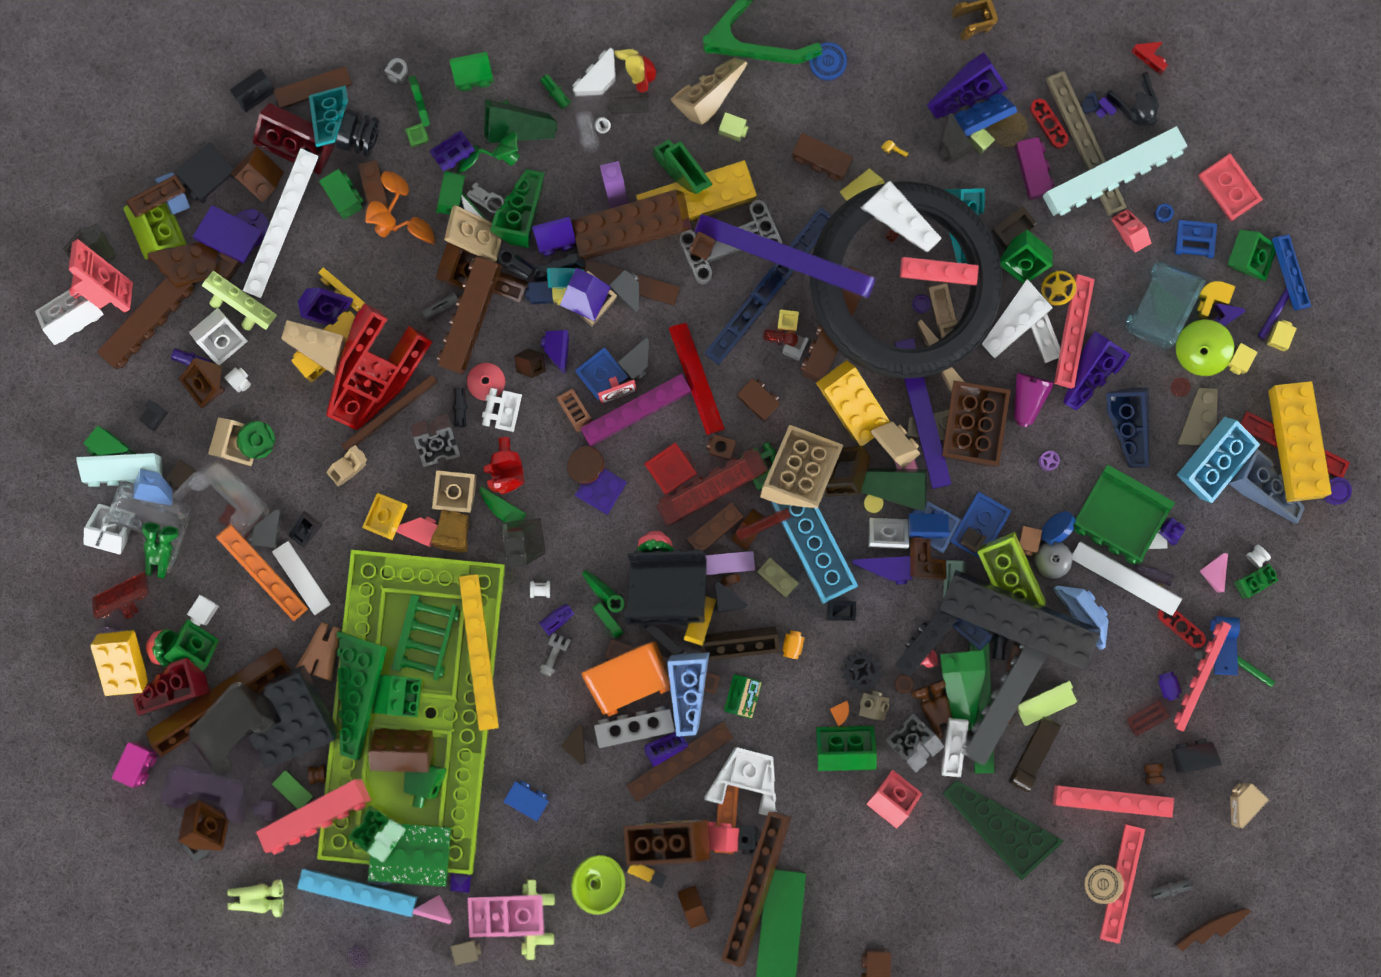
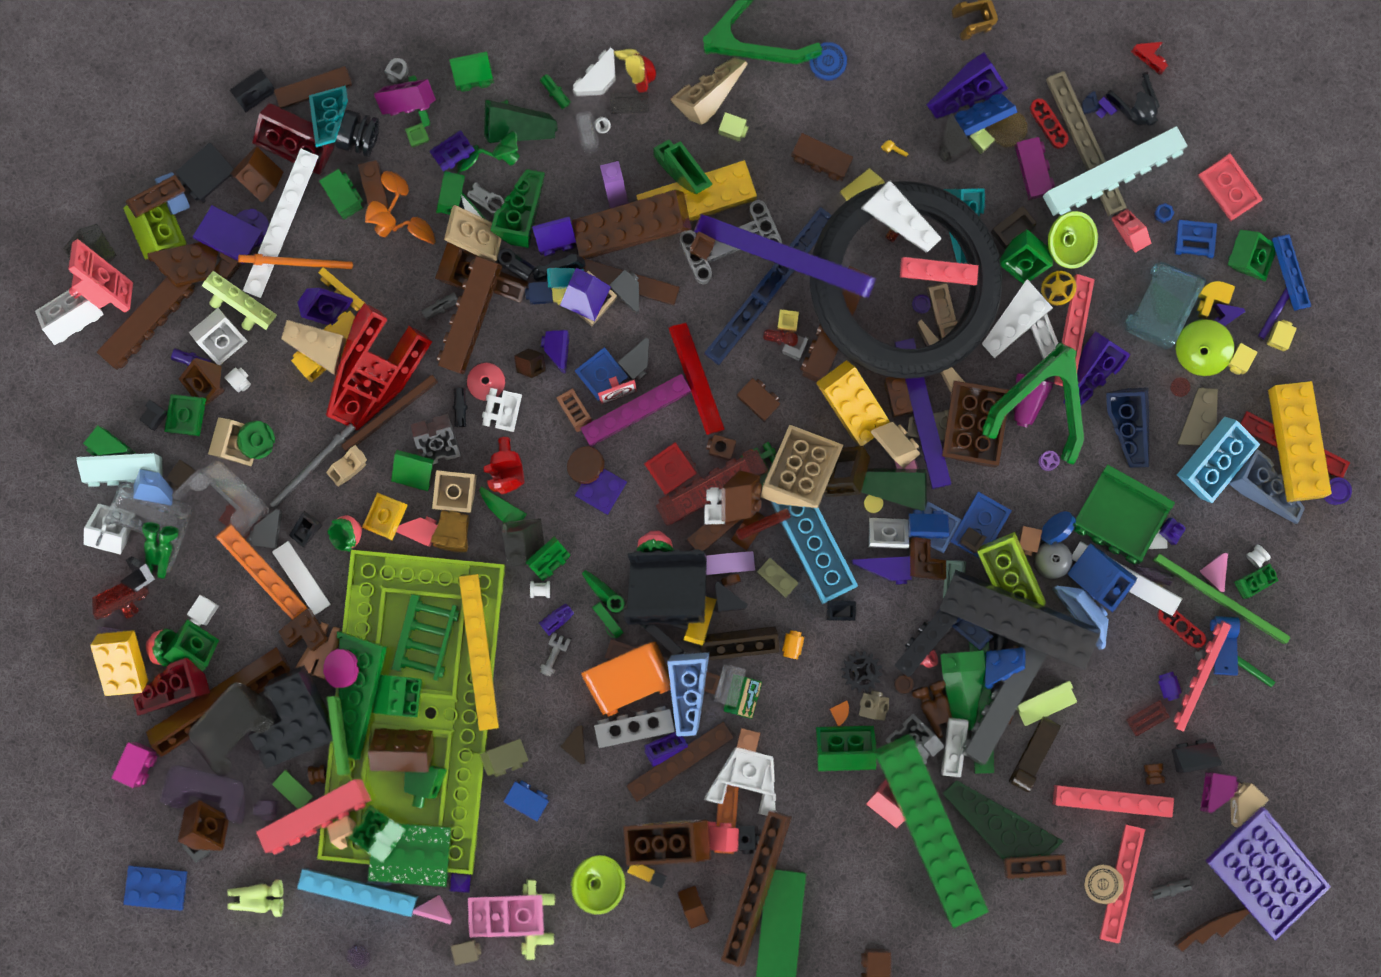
none -> black panel [121,556,155,592]
none -> blue plate [124,865,188,911]
none -> green tile [164,394,206,436]
none -> orange bar [238,253,353,269]
none -> flat silver bar [270,423,356,509]
none -> reddish brown plate [278,608,328,651]
none -> dark pink tile [323,649,359,688]
none -> green hair [327,515,362,552]
none -> bright green tile [327,696,350,775]
none -> light nougat panel [327,816,357,850]
none -> magenta brick [374,79,436,116]
none -> green tile [391,450,434,491]
none -> olive brick [480,739,529,777]
none -> green plate [526,537,571,581]
none -> white plate [705,487,725,524]
none -> clear panel [714,664,746,707]
none -> reddish brown slope [721,470,762,522]
none -> nougat brick [736,728,760,752]
none -> green brick [874,734,989,928]
none -> reddish brown brick [884,377,913,418]
none -> green piece [982,343,1084,465]
none -> blue wing [985,648,1026,689]
none -> reddish brown brick [1003,854,1067,879]
none -> lime dish [1048,211,1098,269]
none -> blue slope [1067,543,1137,612]
none -> bright green tile [1152,554,1290,644]
none -> magenta slope [1200,772,1239,813]
none -> plate [1205,806,1331,941]

